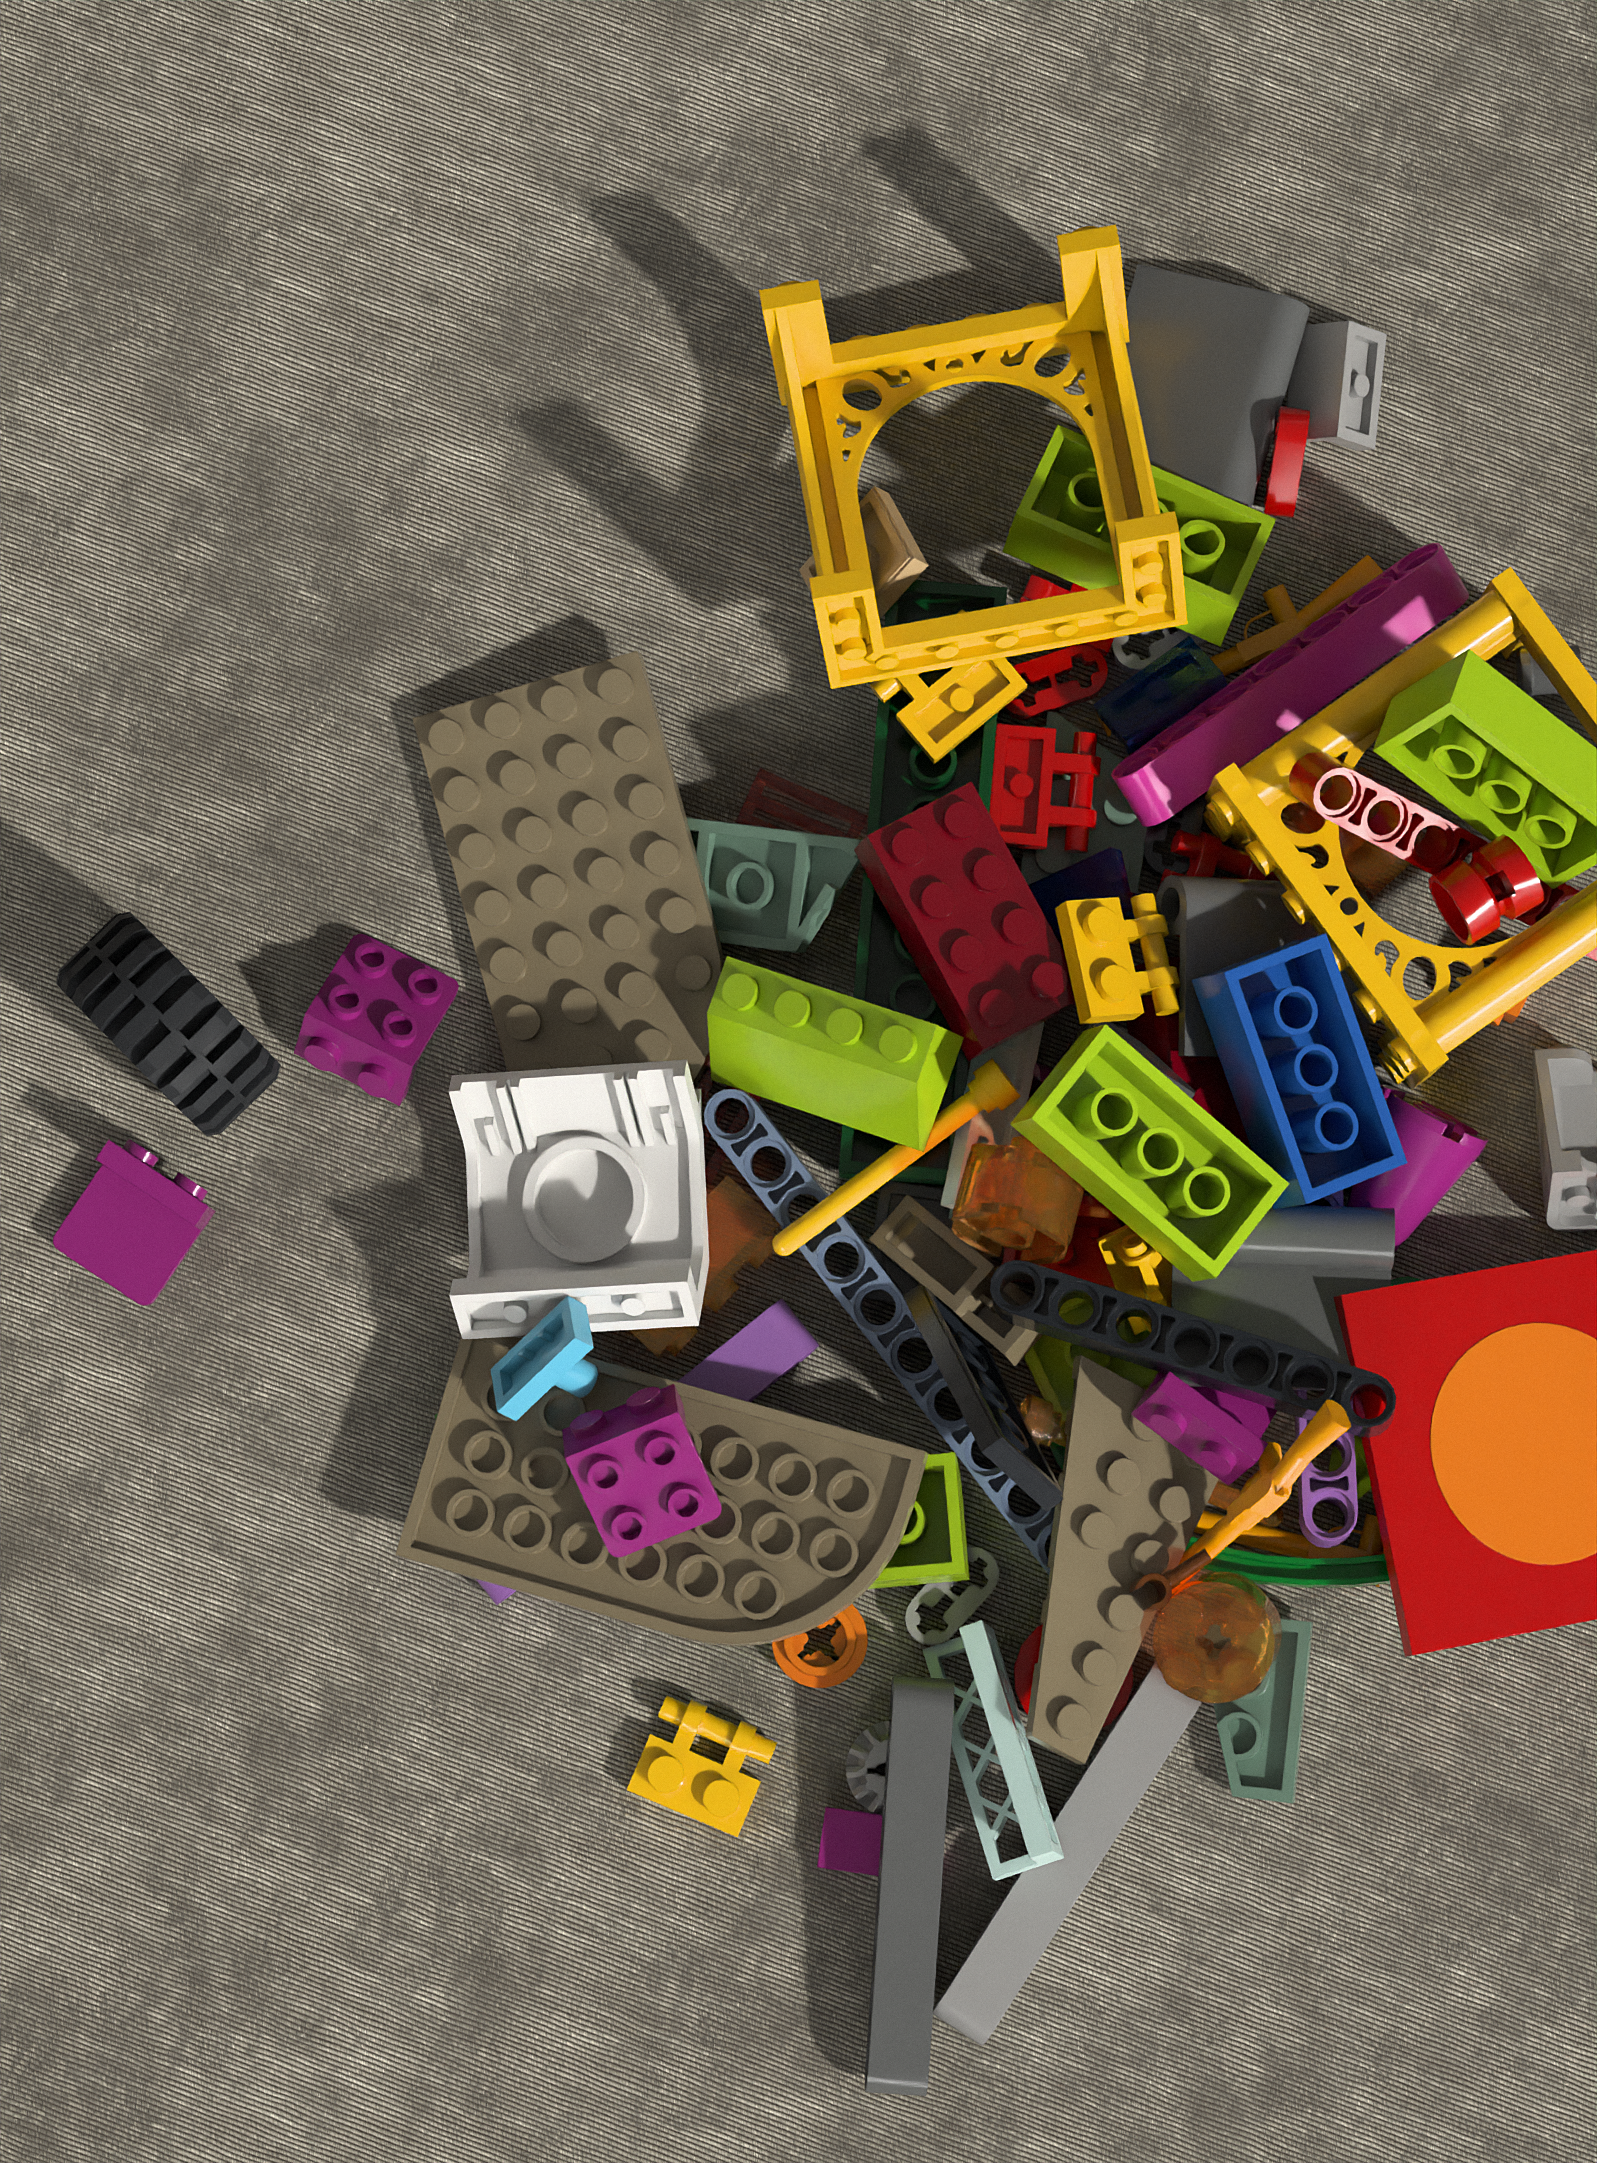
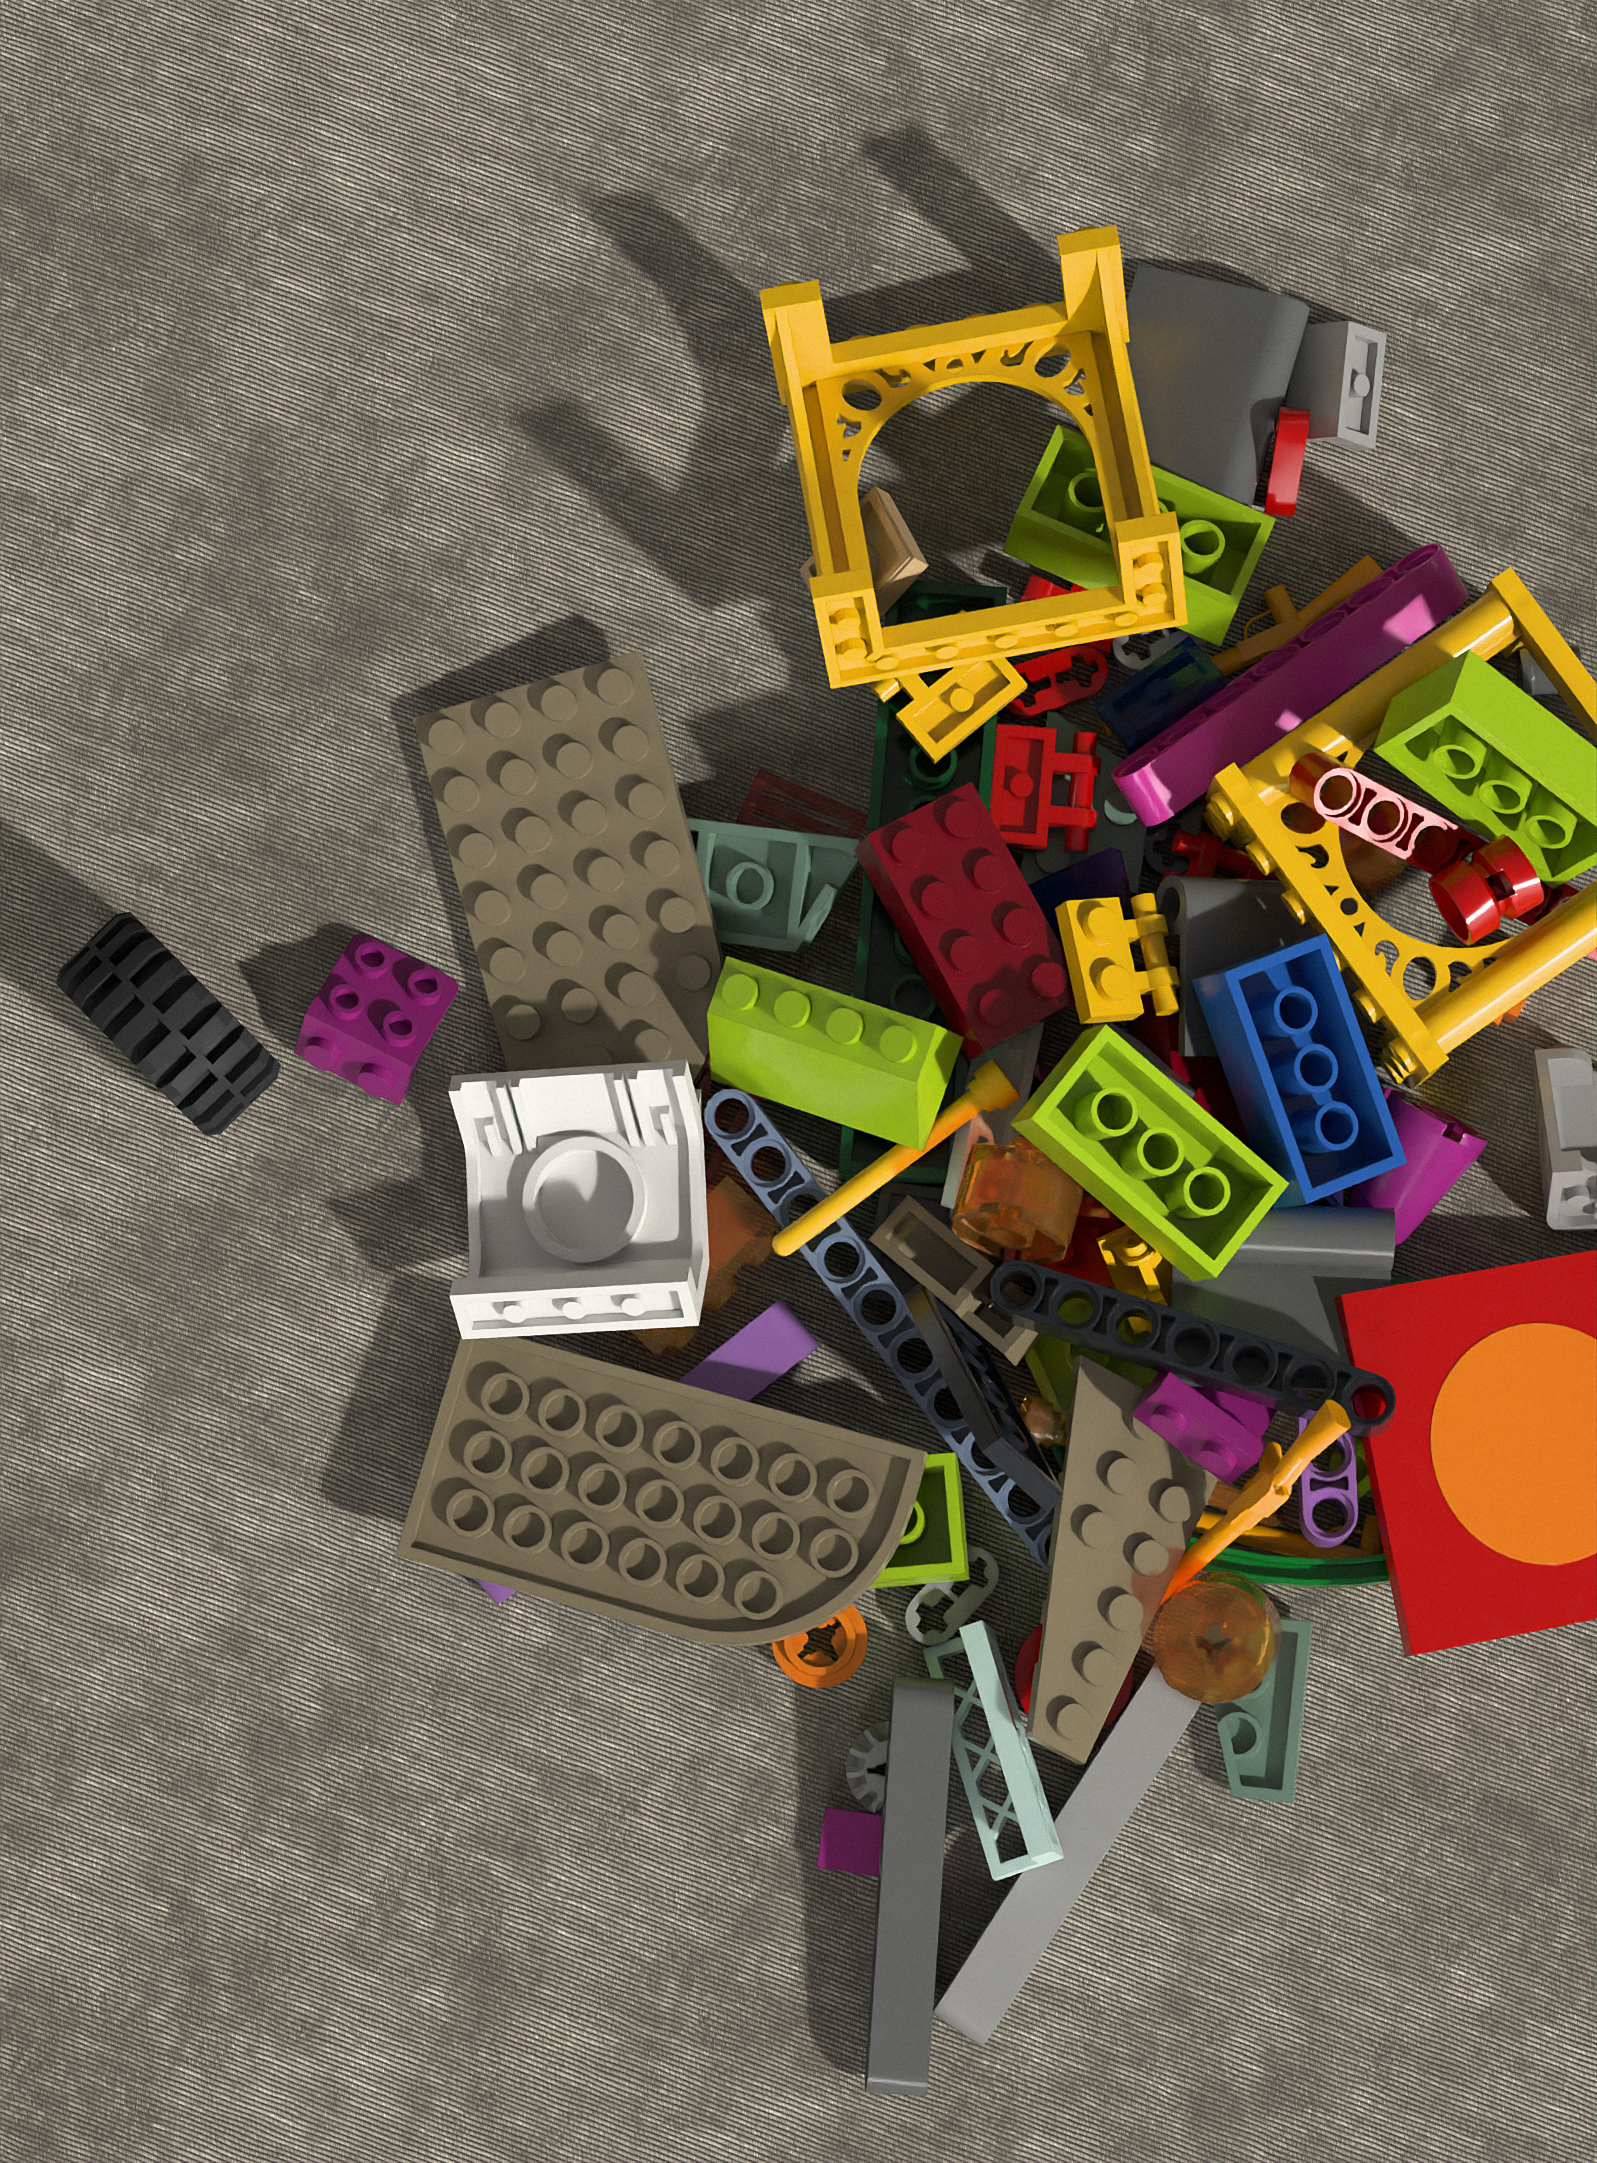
magenta bracket [53,1139,216,1306] -> none
medium azure tile [490,1295,598,1421] -> none
magenta bracket [562,1384,722,1557] -> none
yellow plate [627,1695,778,1837] -> none
reddish brown hand [1129,1548,1213,1612] -> none

